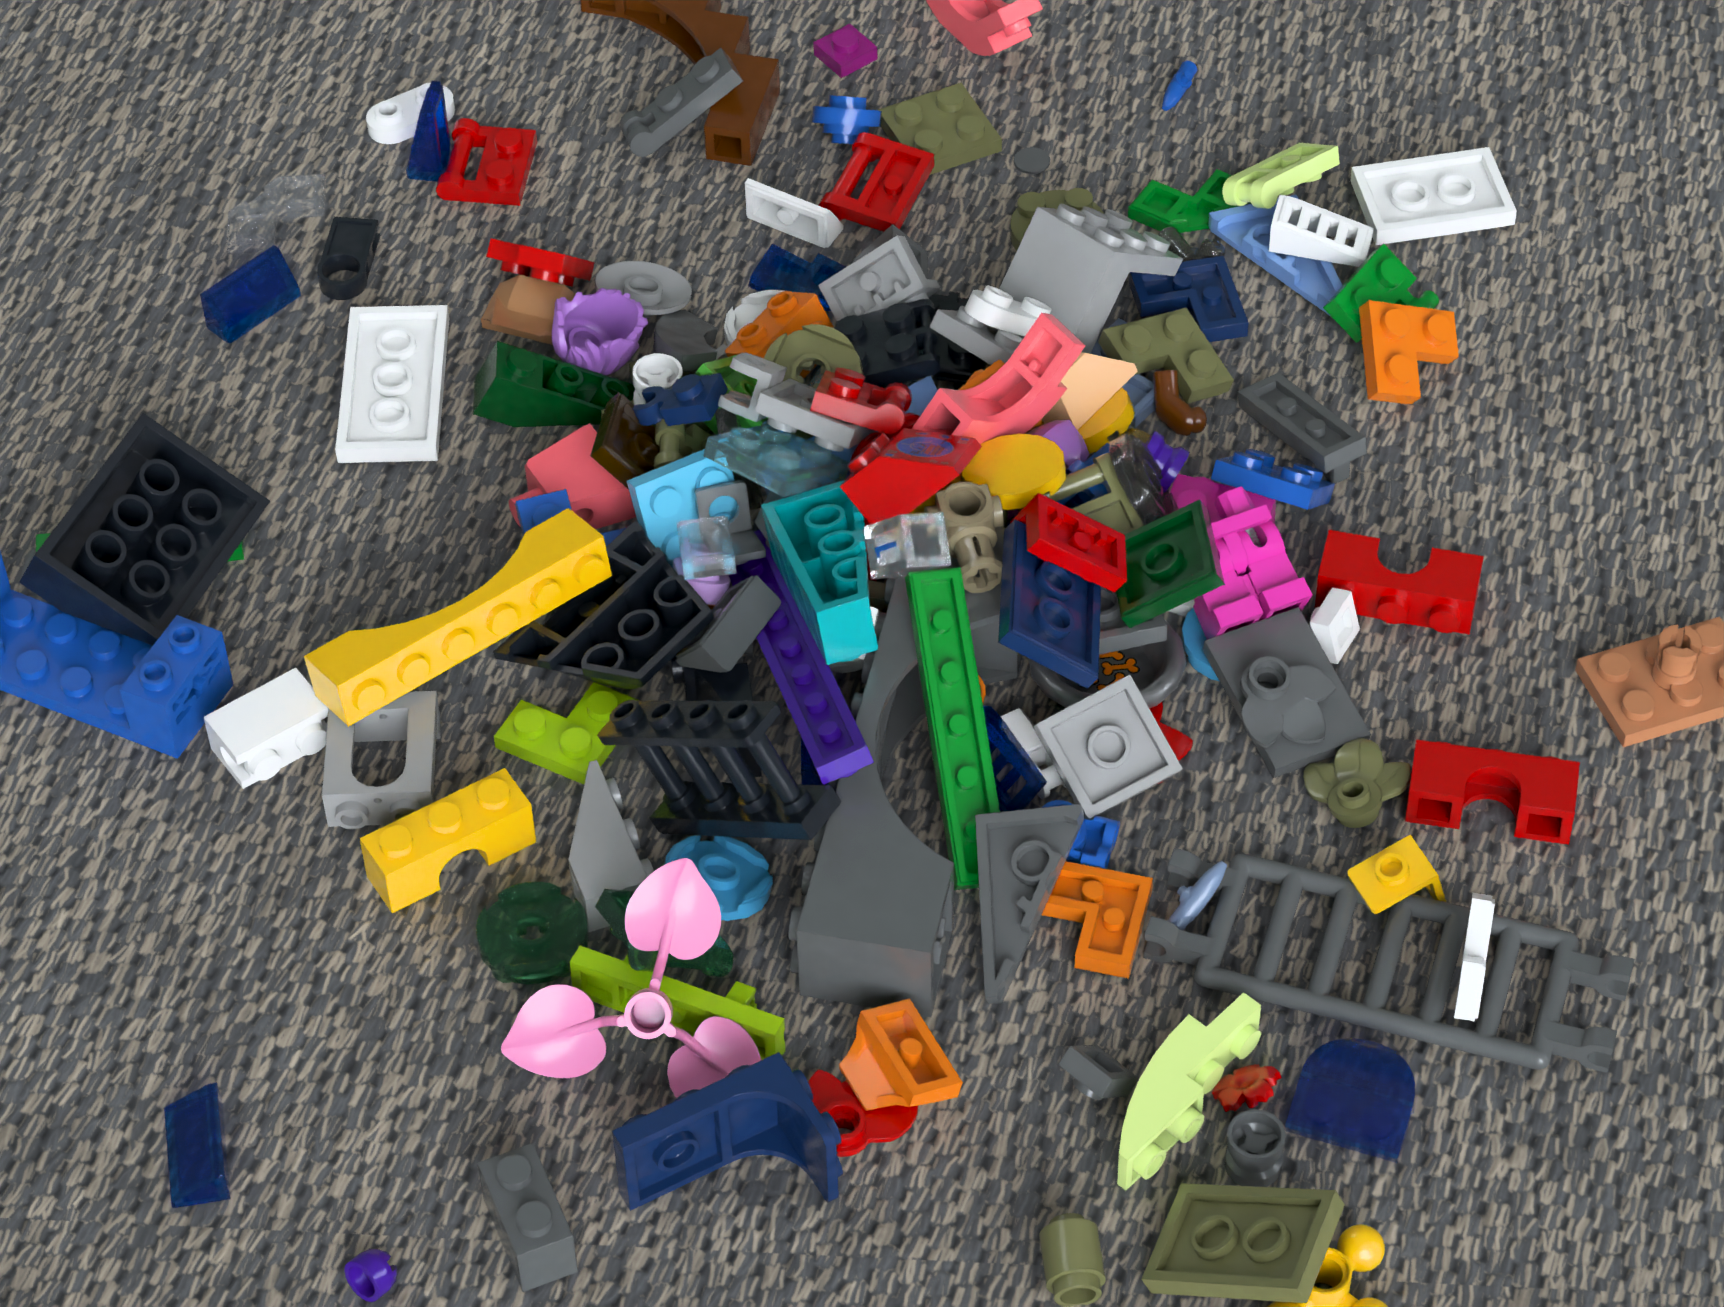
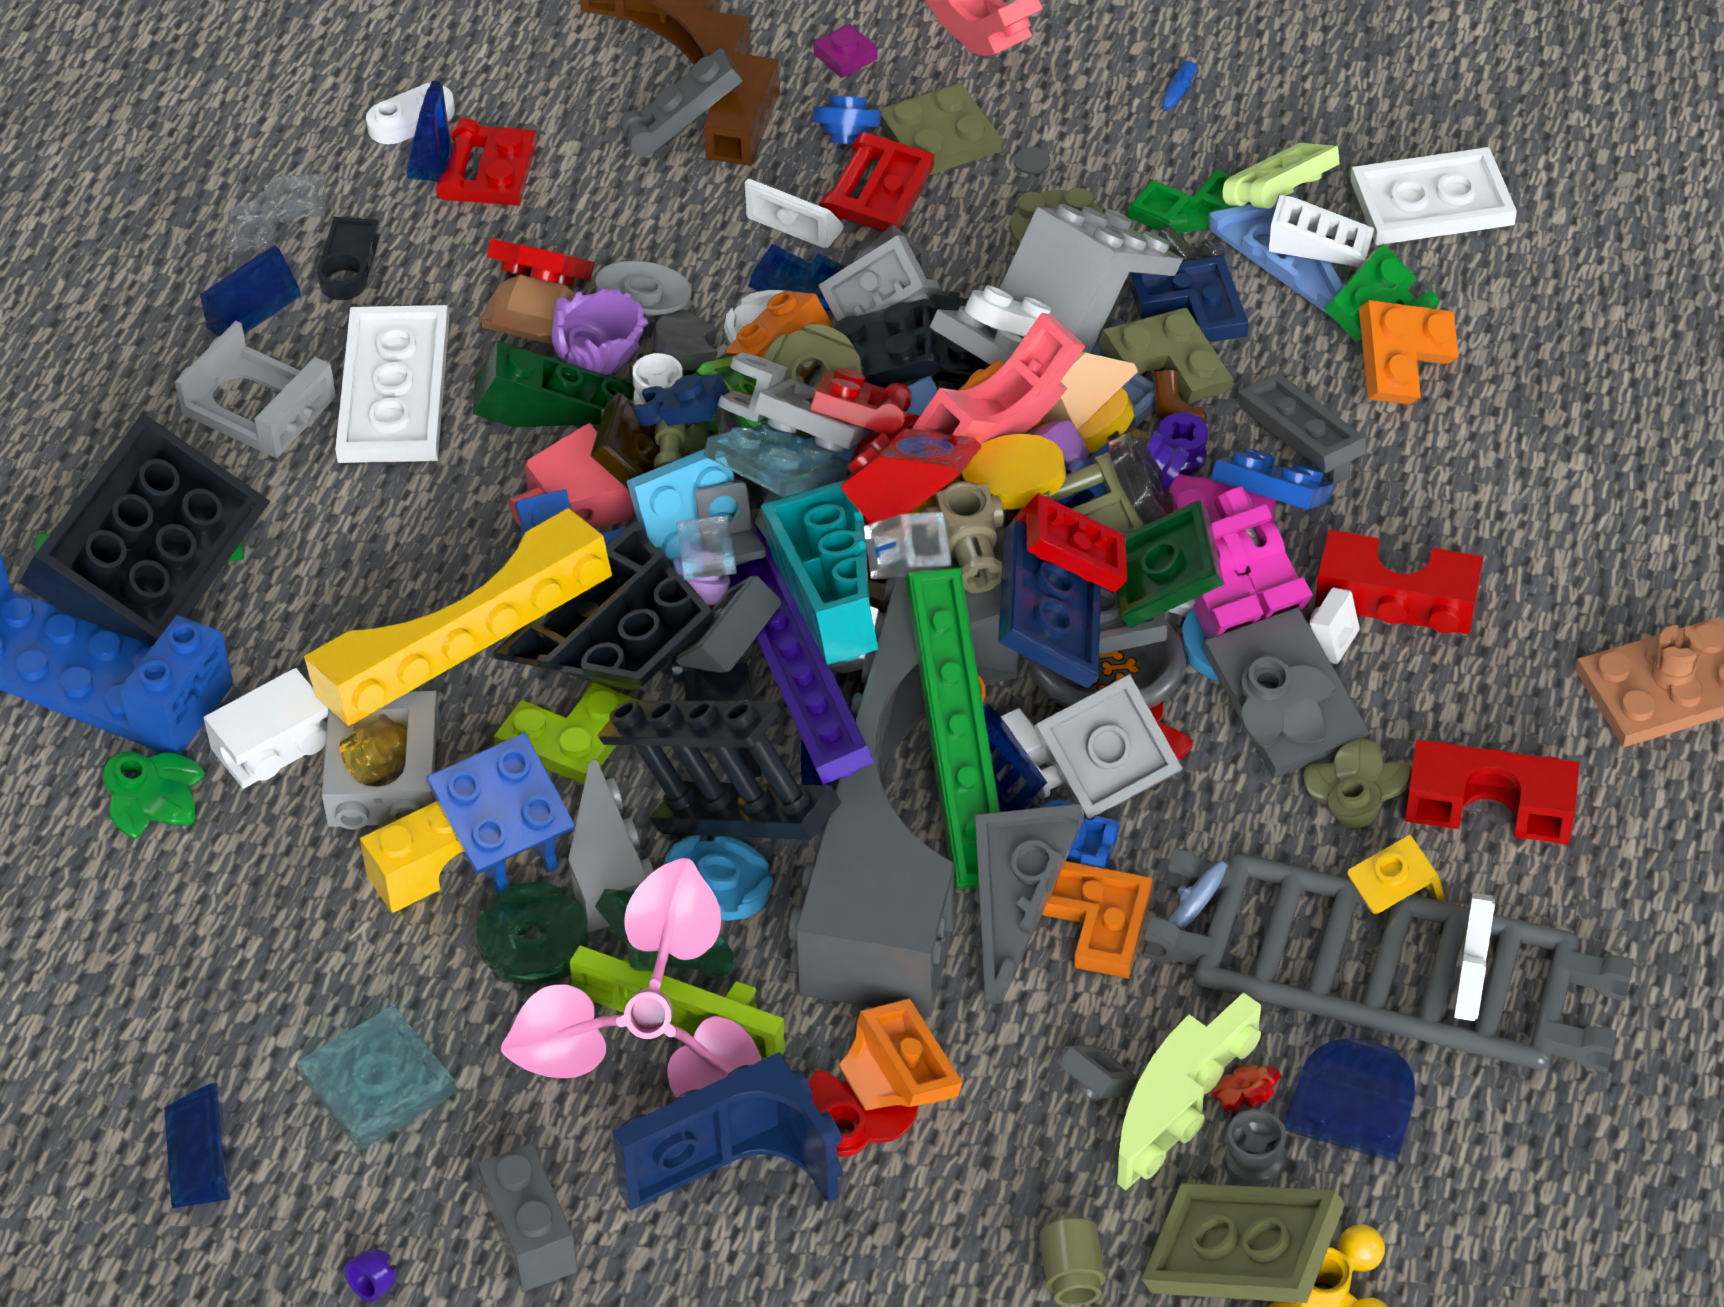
none -> green plate [103,752,205,839]
none -> light grey panel [175,321,336,458]
none -> clear light blue plate [297,1005,457,1151]
none -> clear yellow plate [339,718,407,786]
none -> plate [426,732,575,895]
none -> dark purple wheel [1158,413,1208,475]

